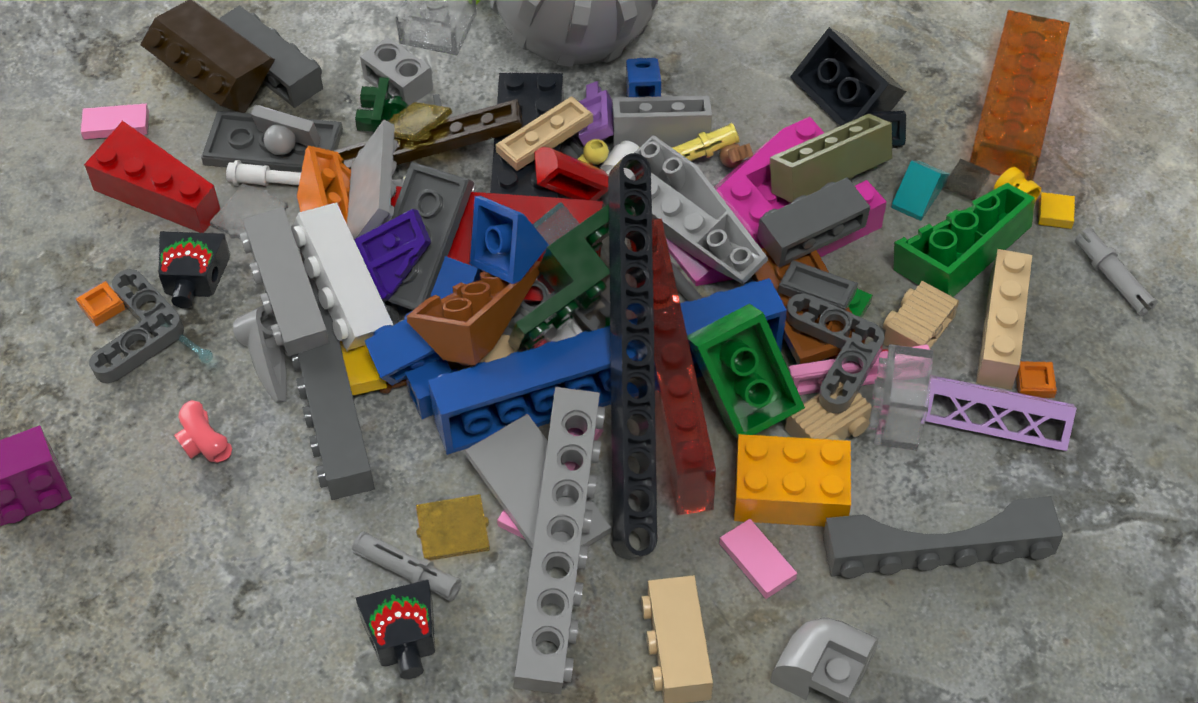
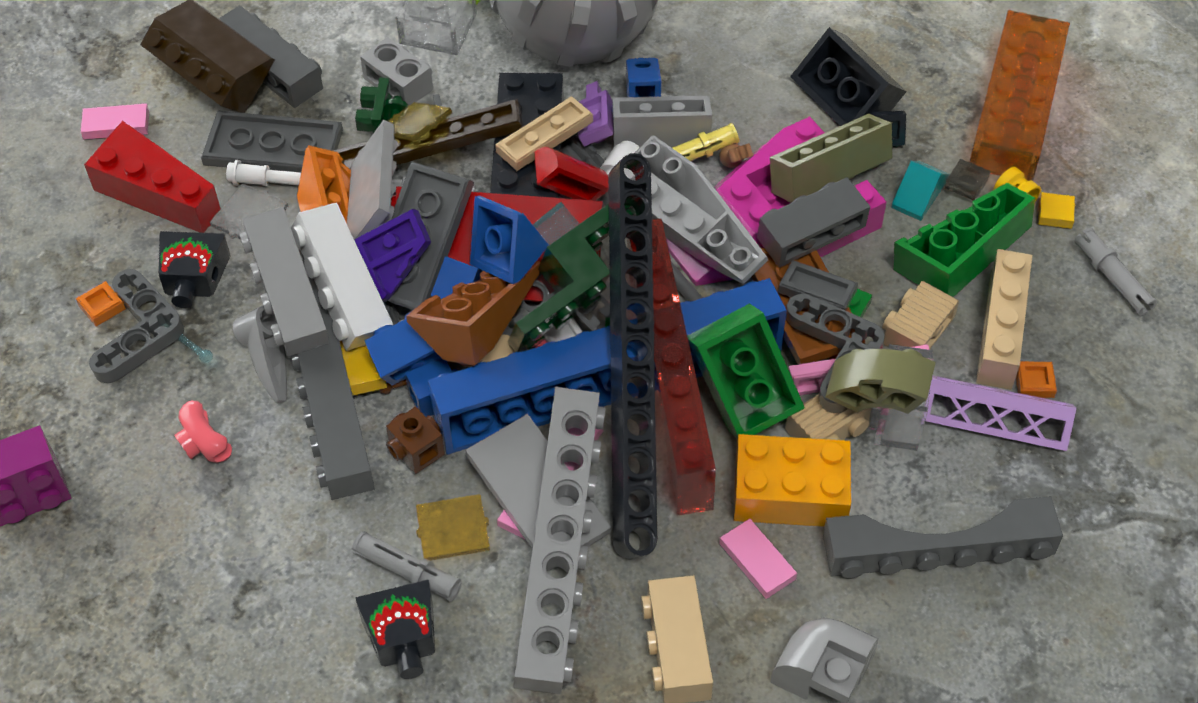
light grey tile [251,105,321,156] -> none
light yellow arm [578,139,609,165] -> none
none -> reddish brown brick [386,406,445,474]
none -> olive brick [825,349,936,414]

